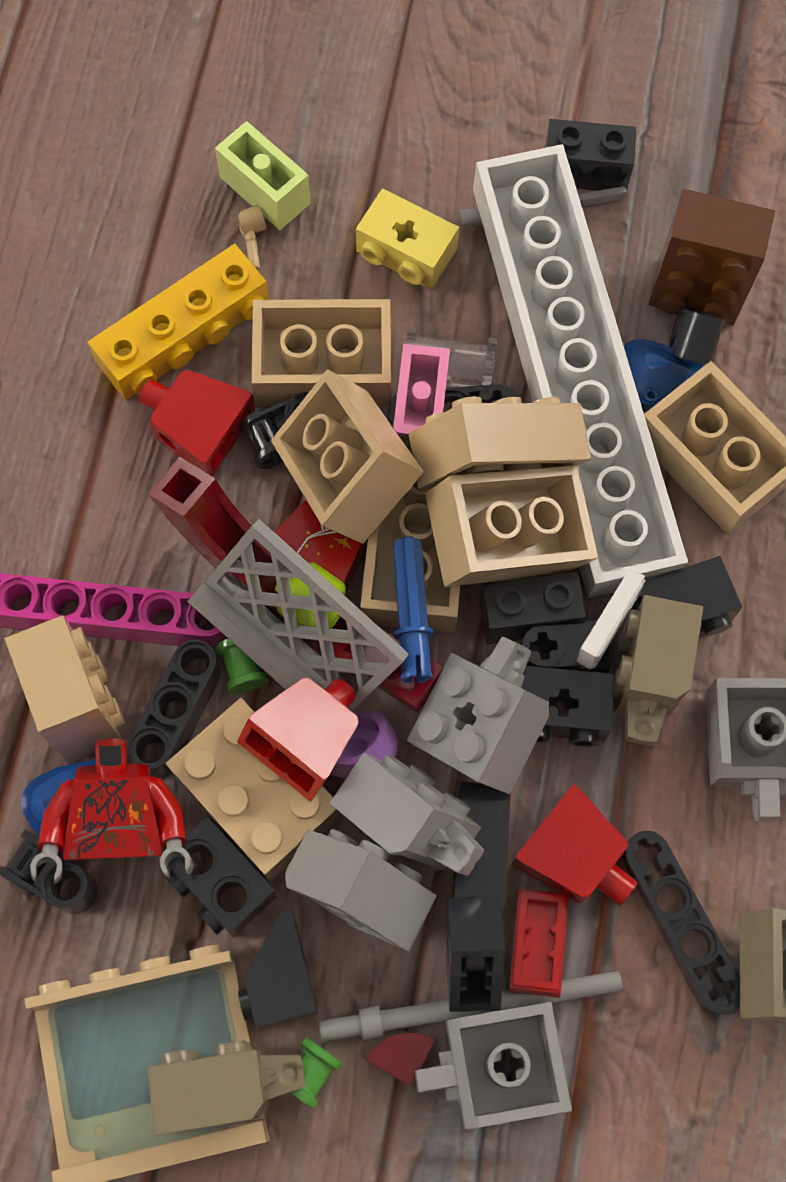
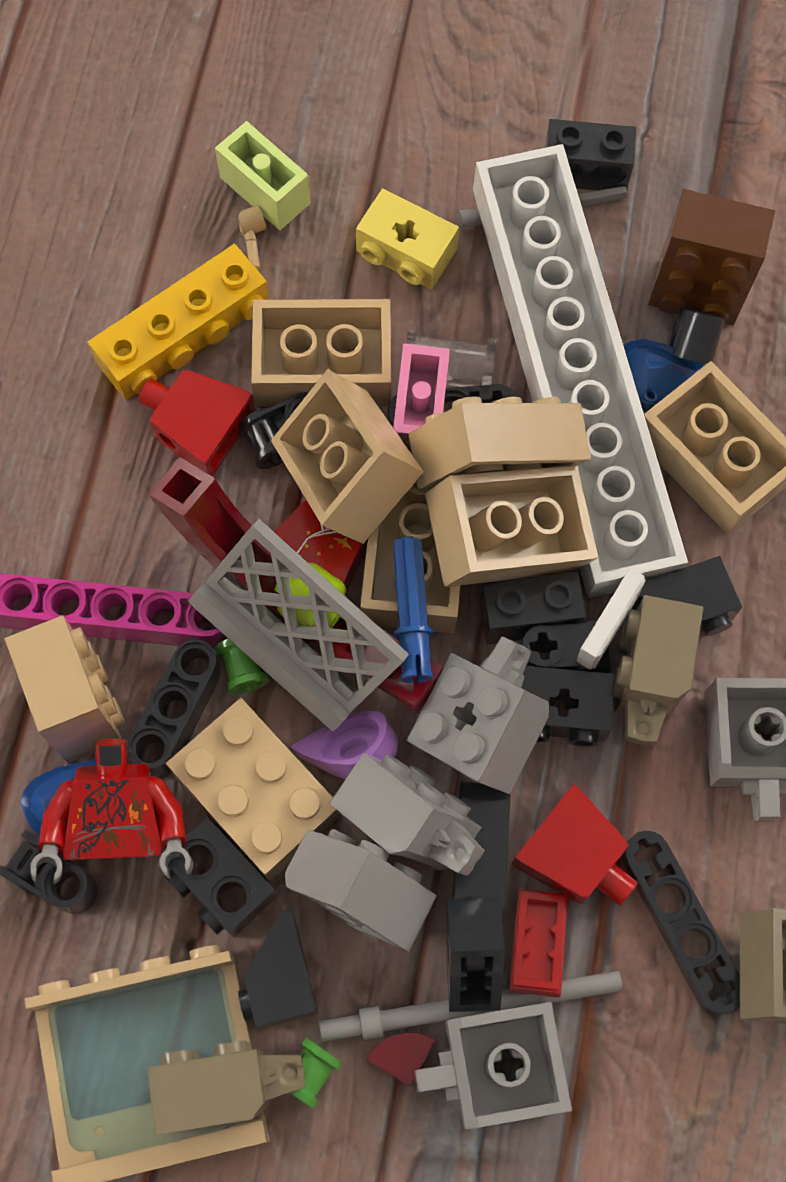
torso [237,678,360,802] -> none

